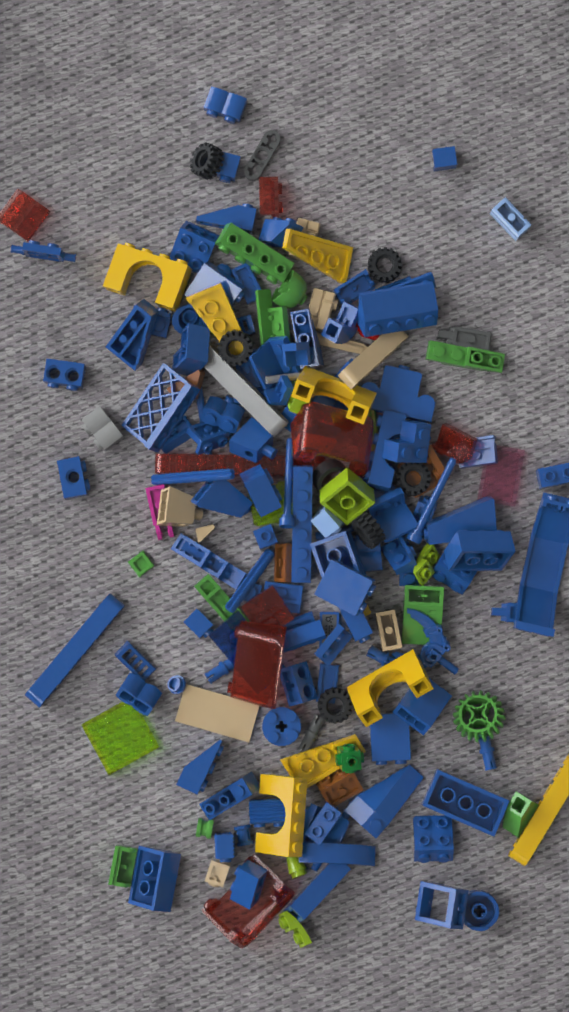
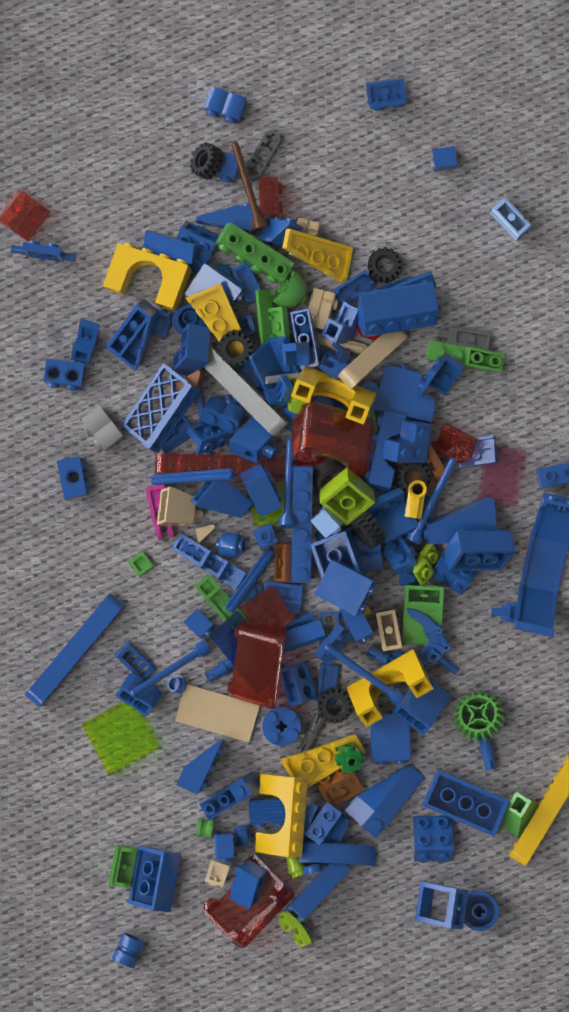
none -> blue brick [71,319,100,365]
none -> blue wheel [112,932,146,968]
none -> blue piece [130,640,211,697]
none -> blue tile [143,230,197,264]
none -> blue head [216,532,246,558]
none -> reddish brown piece [232,142,268,231]
none -> blue tile [303,863,323,875]
none -> blue hinge [319,343,351,379]
none -> blue piece [324,644,404,705]
none -> blue bracket [366,77,407,111]
none -> yellow piece [404,480,427,519]
none -> blue bracket [417,353,465,398]

